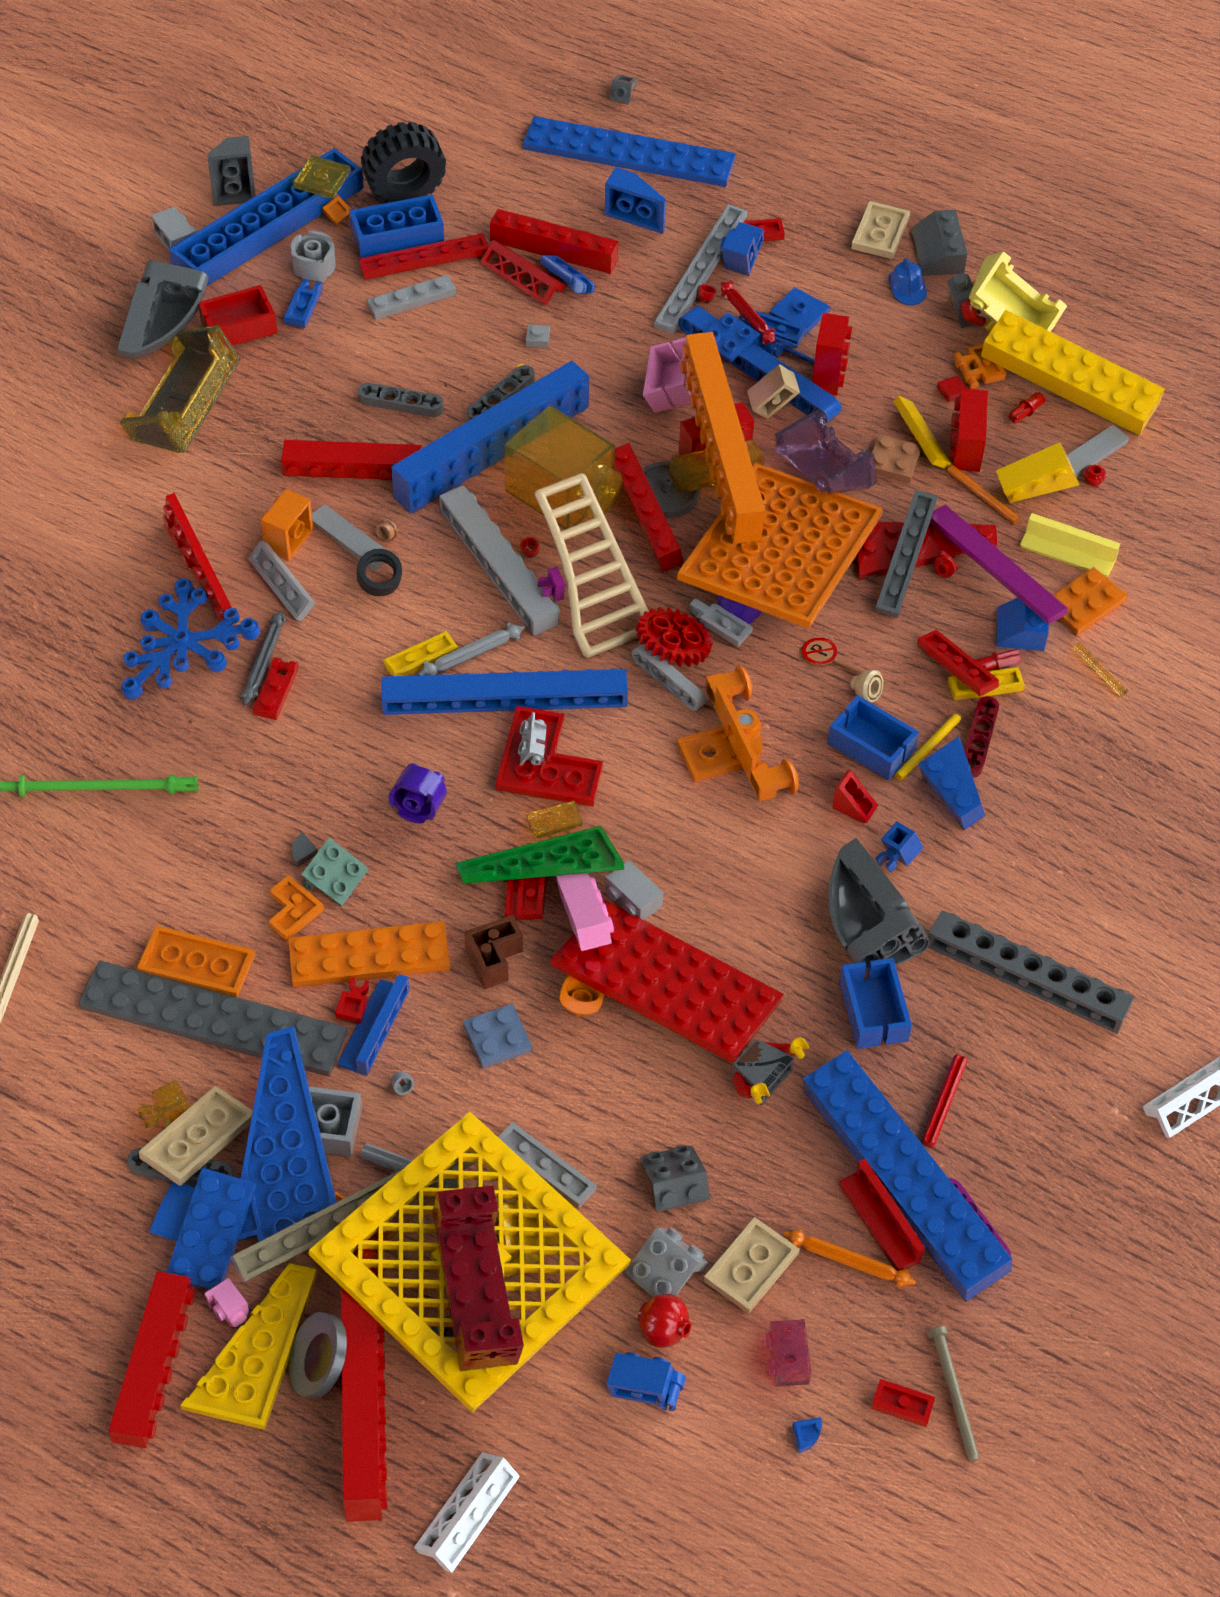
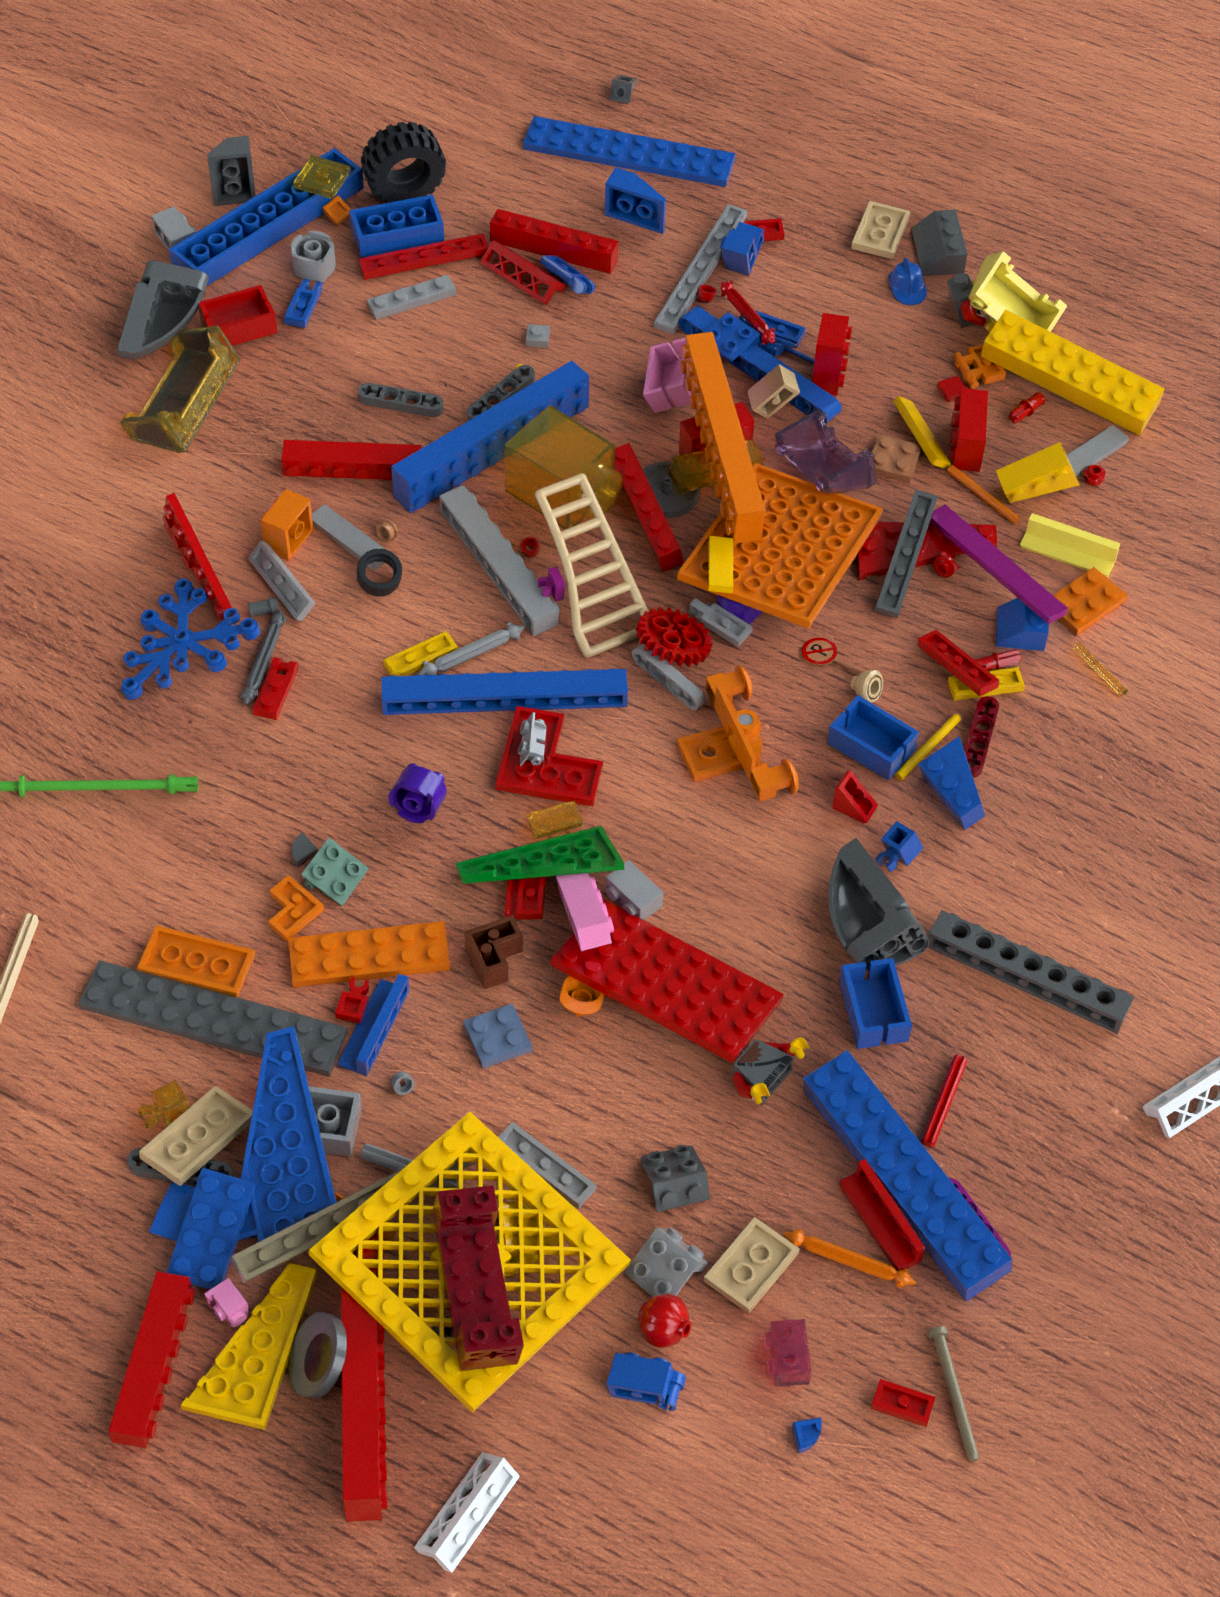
blue plate [769,287,830,336] -> none
none -> dark grey pin [248,596,279,618]
none -> yellow tile [708,536,733,594]

